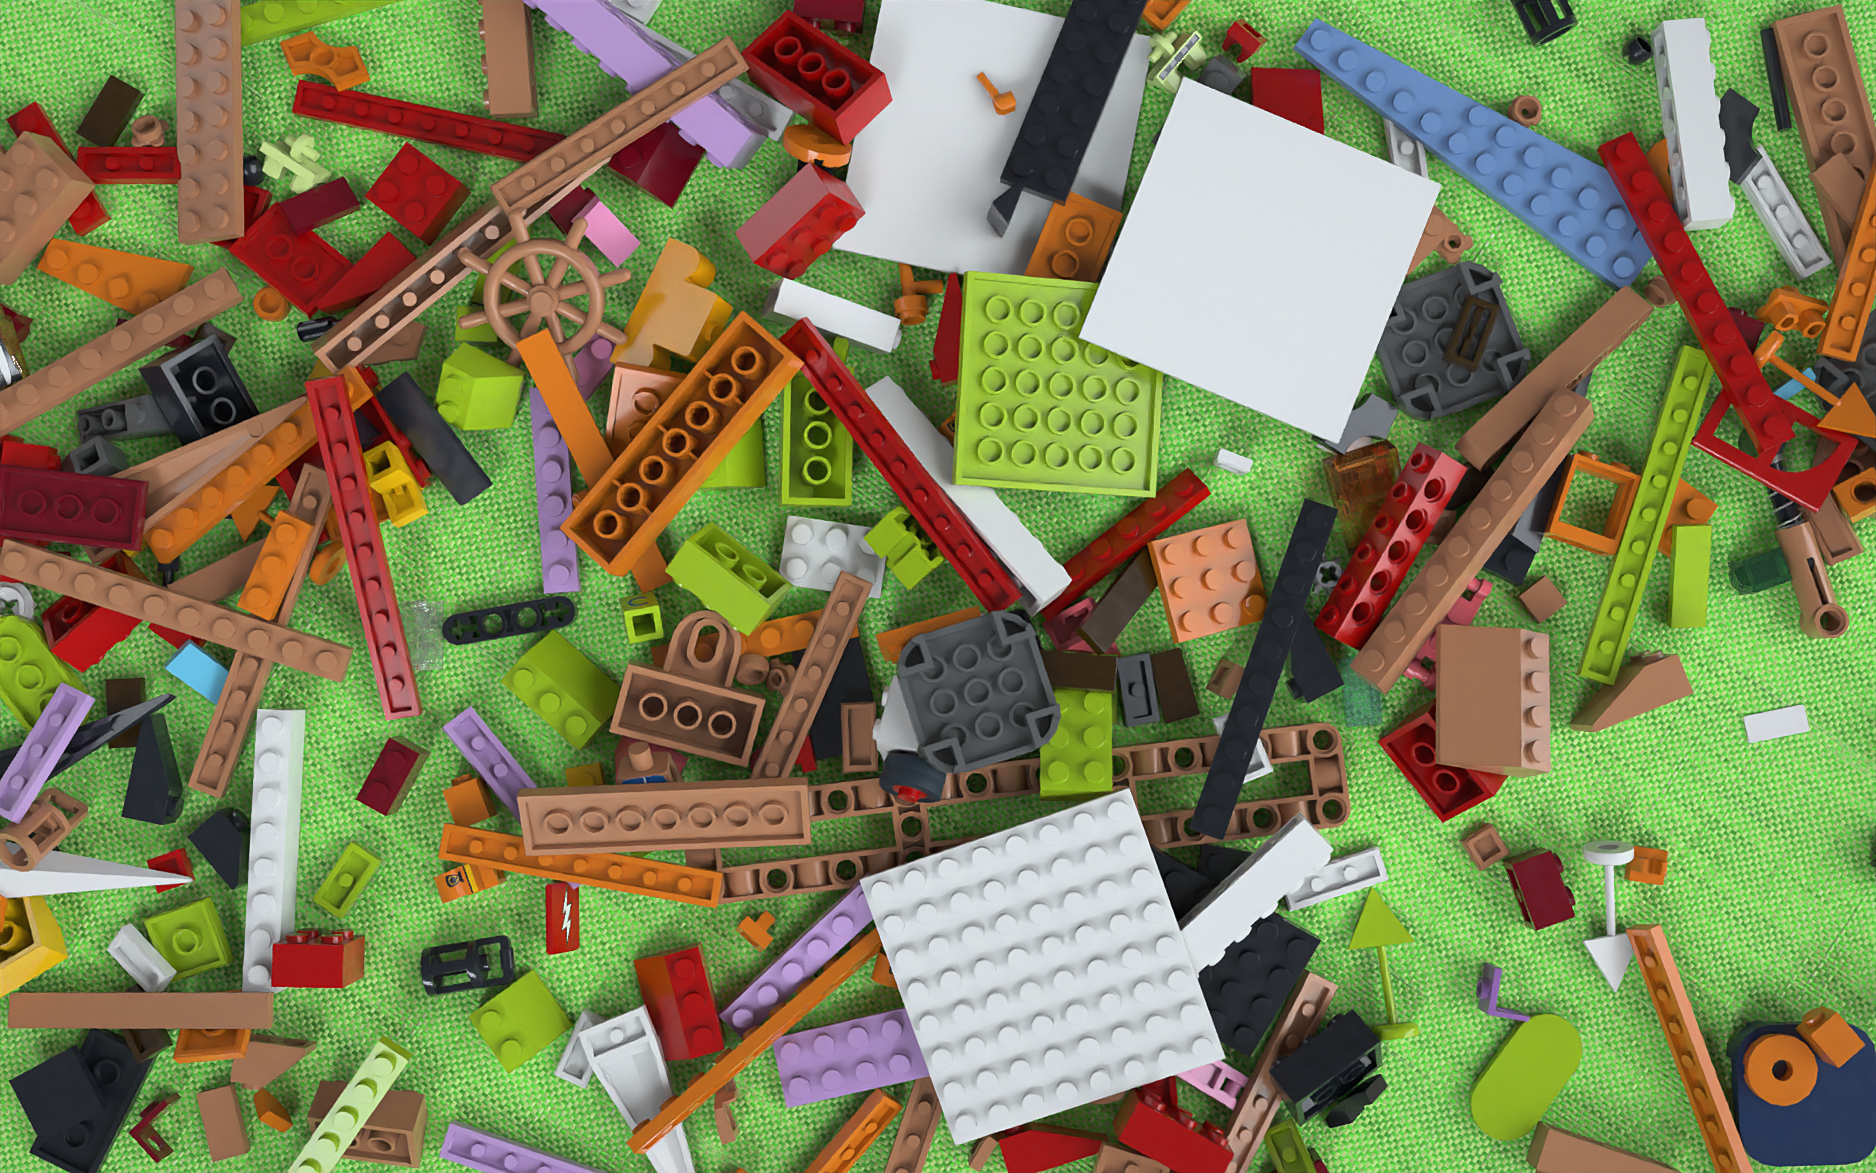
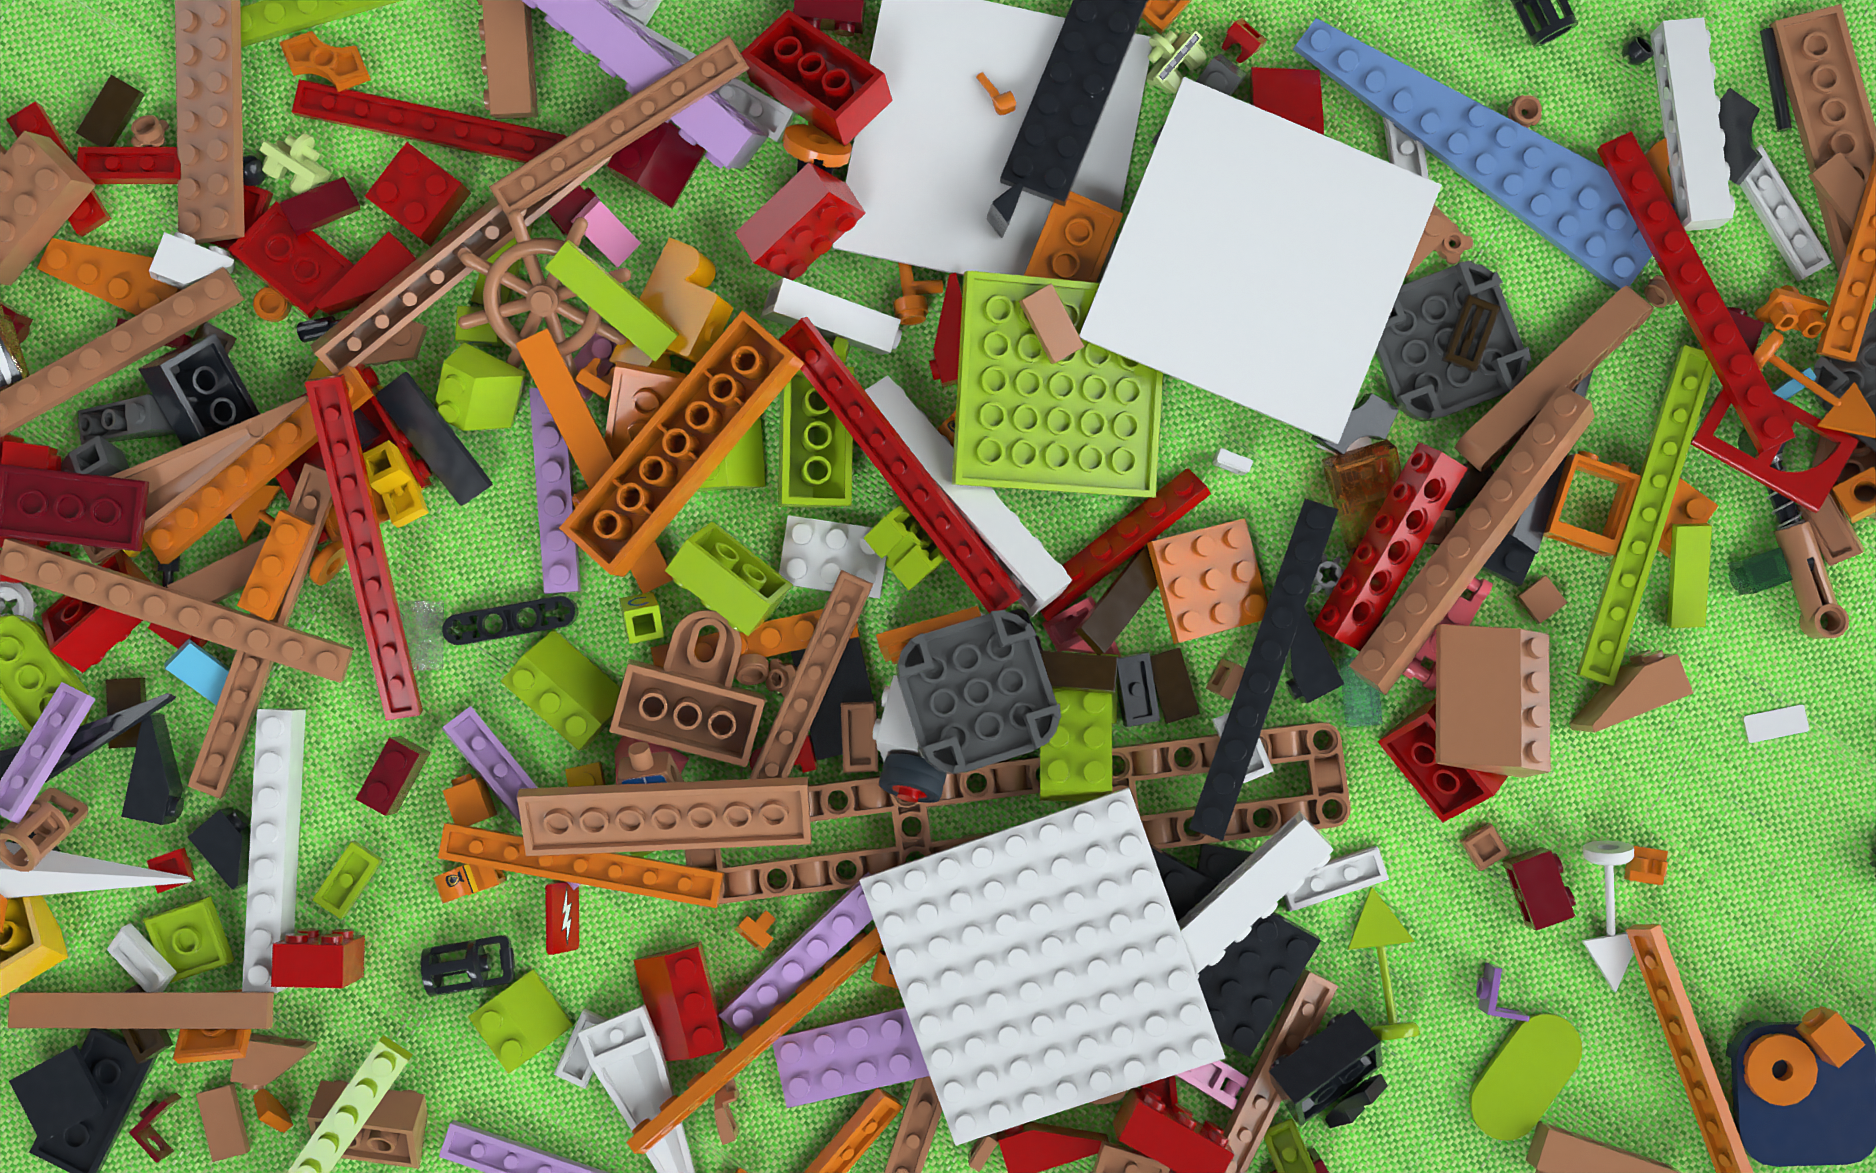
none -> white slope [149,232,235,290]
none -> lime tile [545,240,679,362]
none -> orange tile [575,358,615,401]
none -> nougat tile [1019,283,1084,364]

